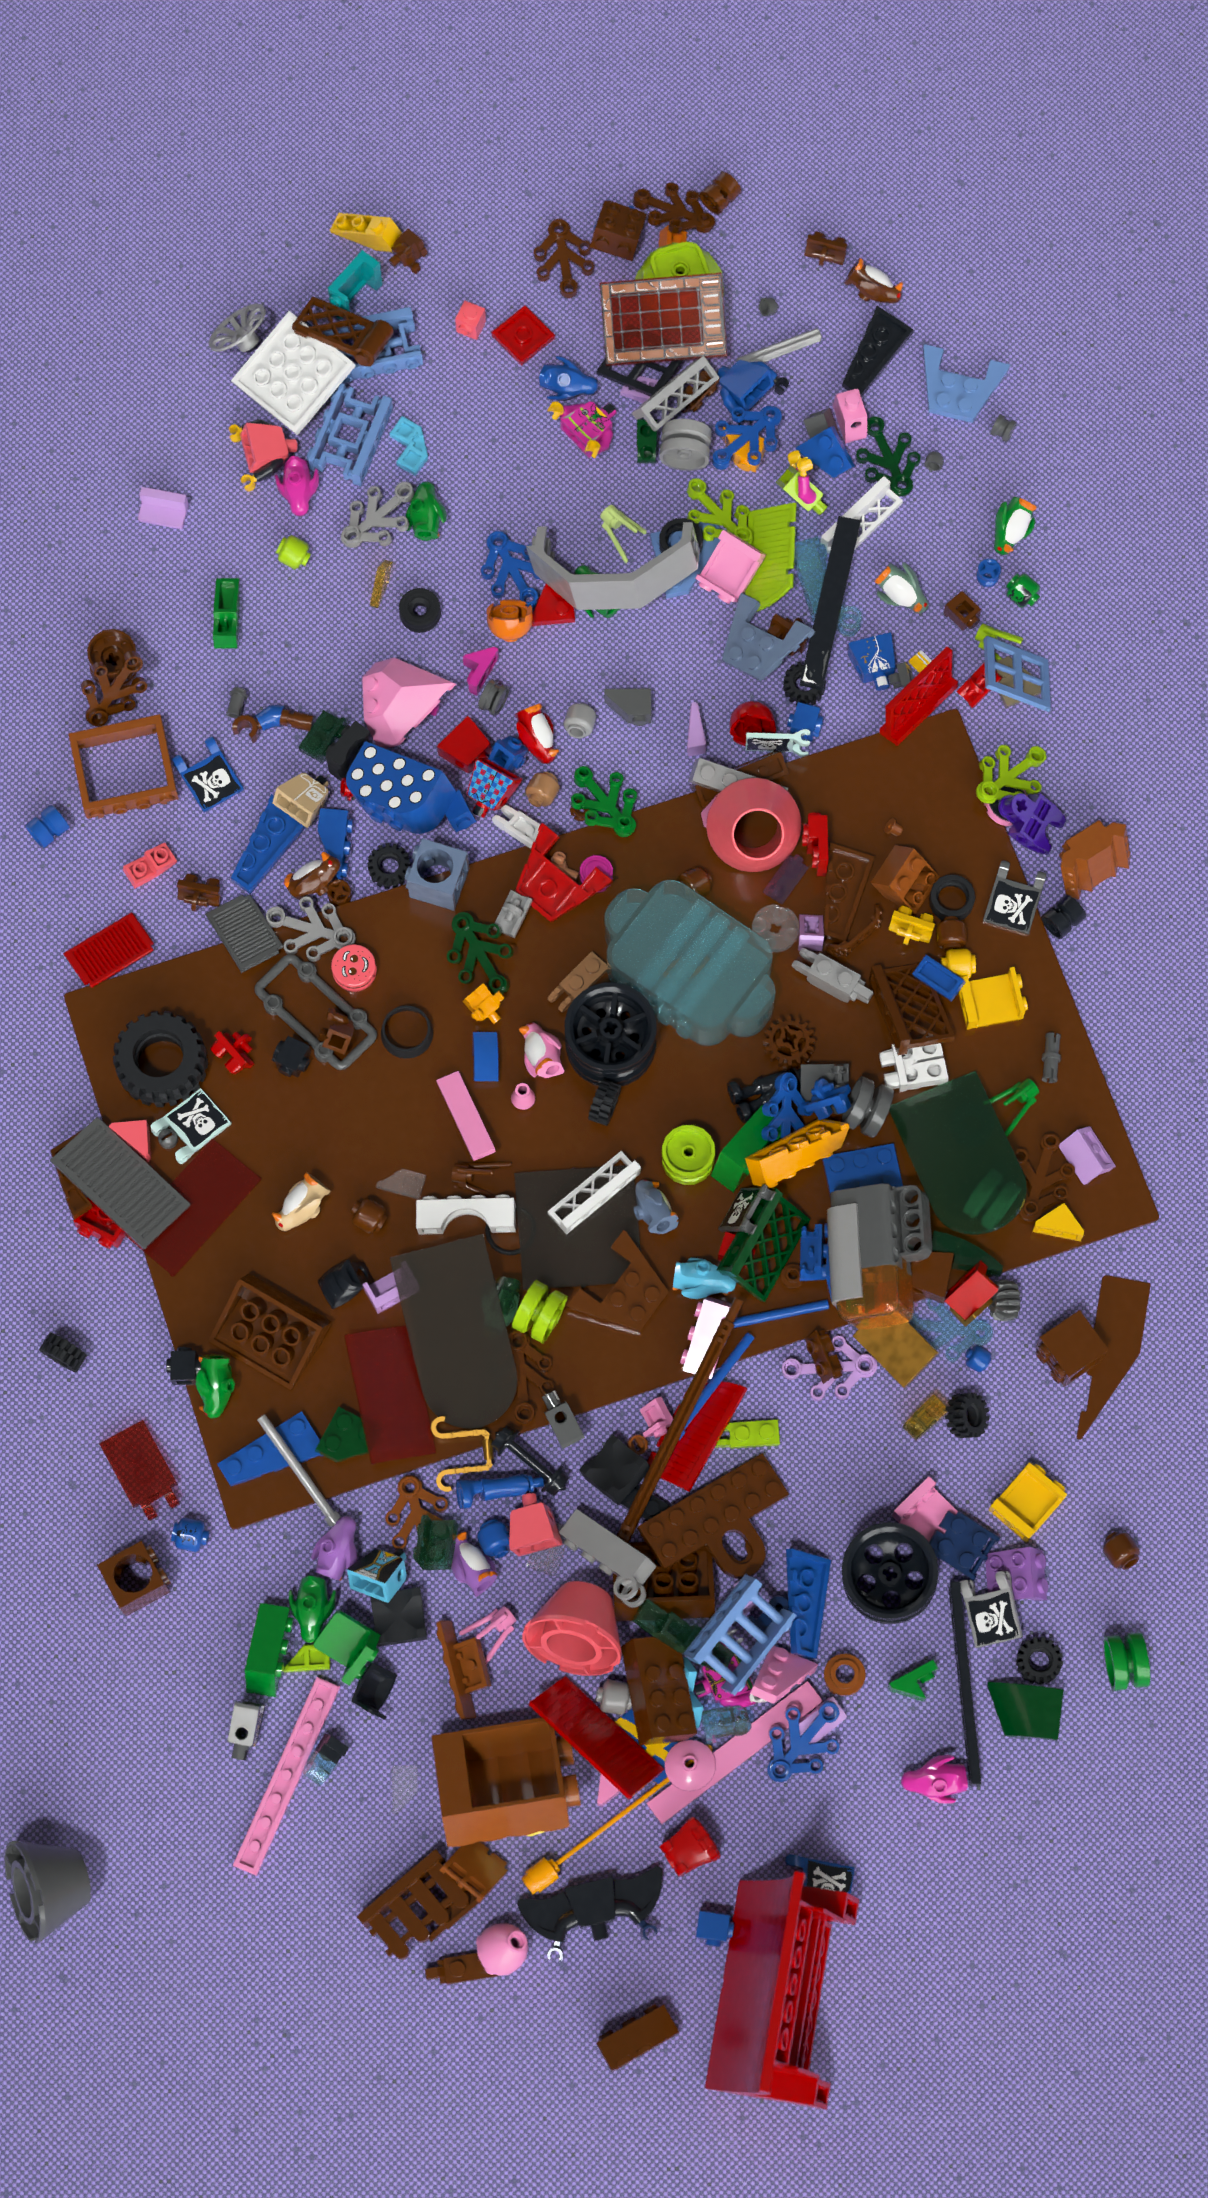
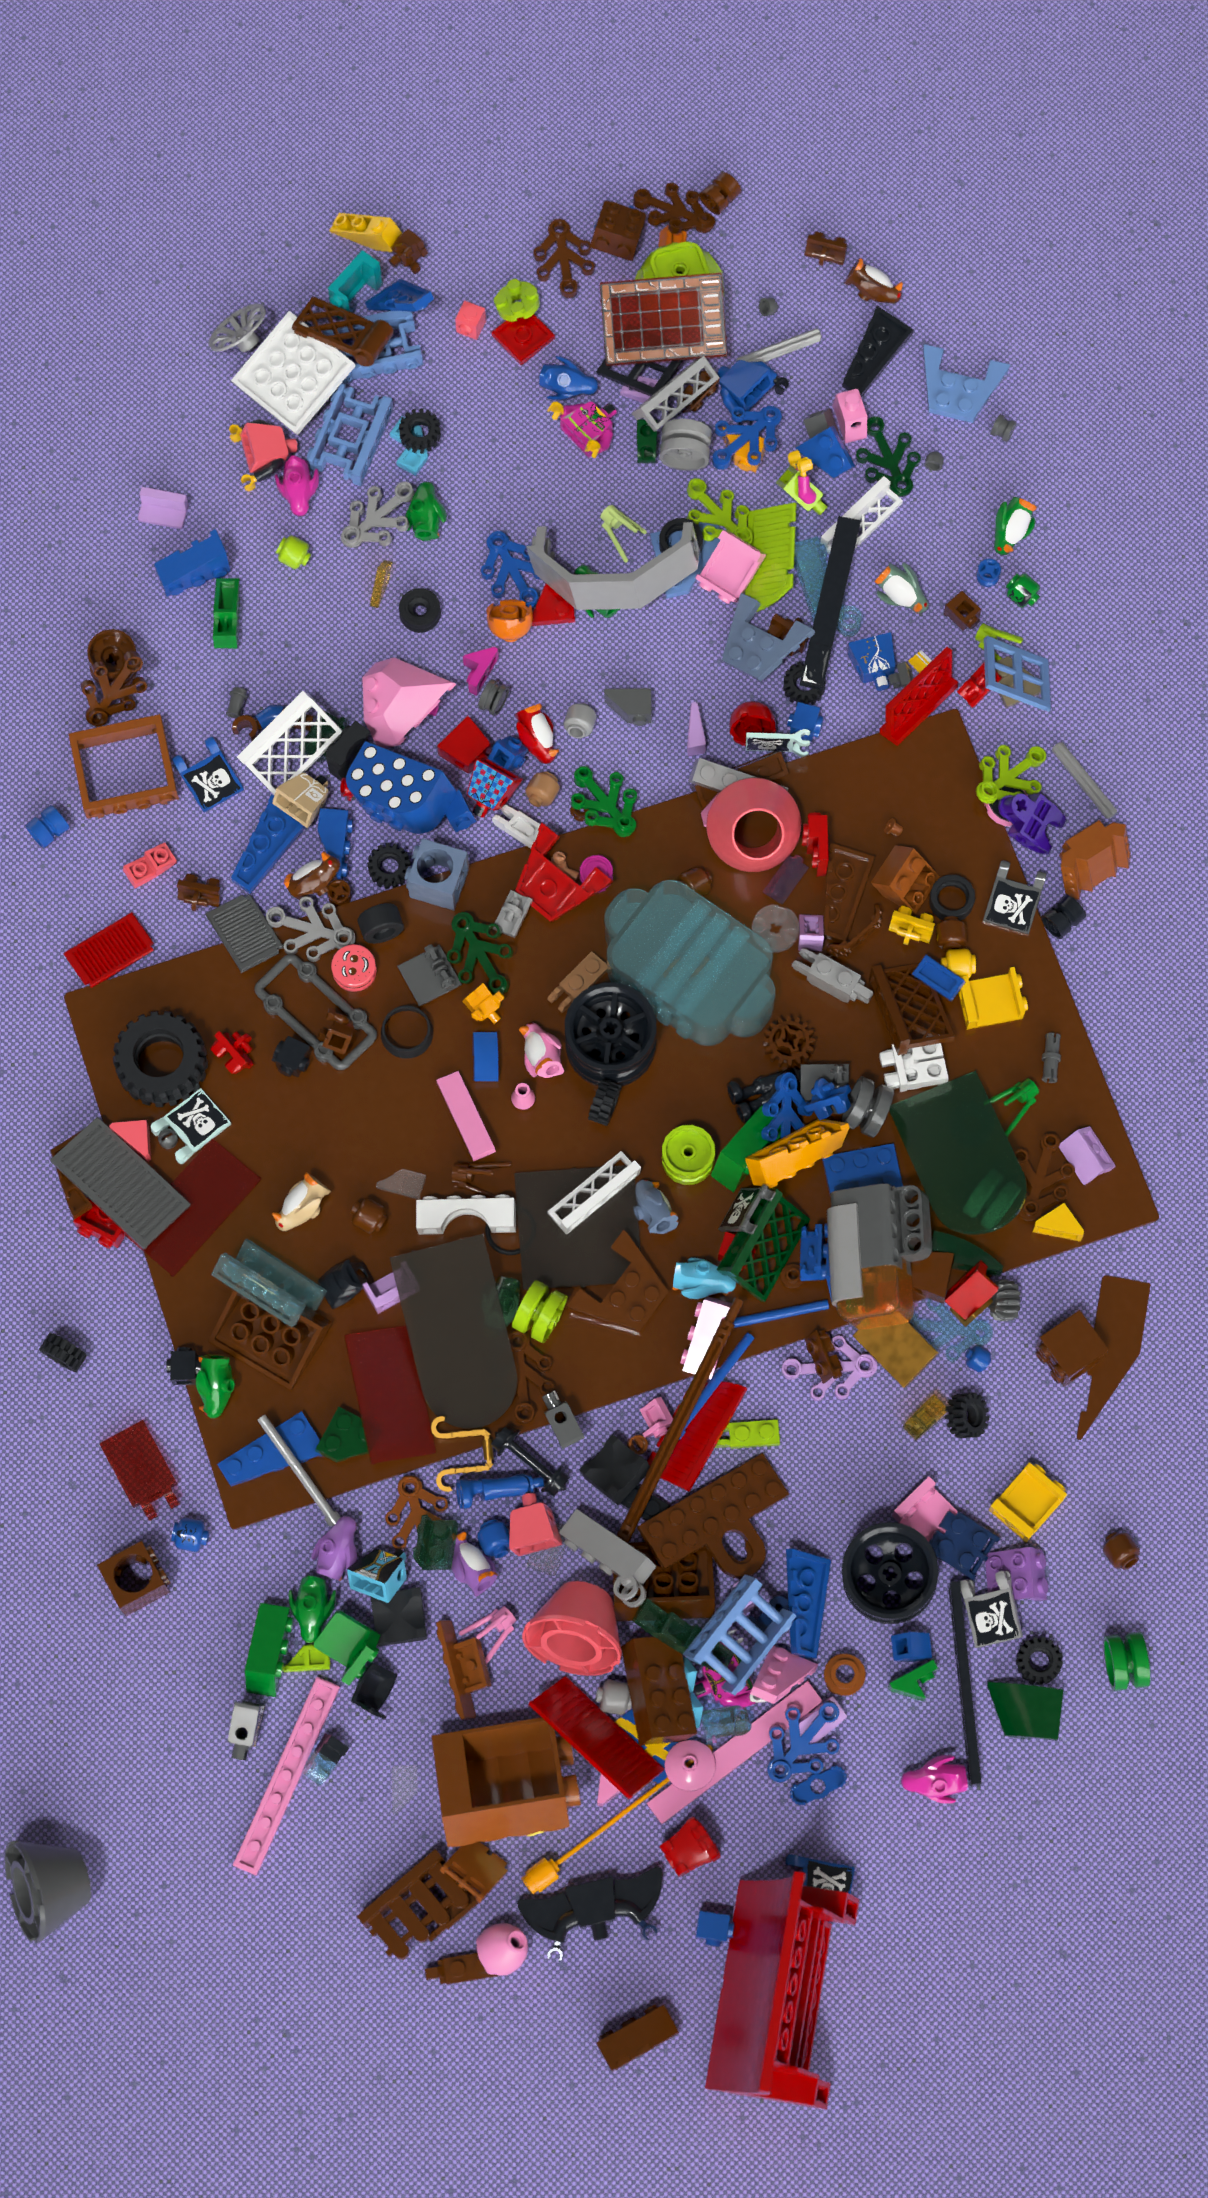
none -> blue wedge [154,529,231,597]
none -> clear light blue fence [211,1239,327,1327]
none -> white fence [237,691,342,795]
none -> black tyre [357,903,404,944]
none -> blue wing [365,279,434,311]
none -> dark grey hinge [397,944,462,1007]
none -> black tyre [399,408,441,454]
none -> lime plate [494,279,540,322]
none -> blue piece [790,1766,847,1806]
none -> blue brick [891,1632,932,1662]
none -> light grey axle [1052,742,1117,819]

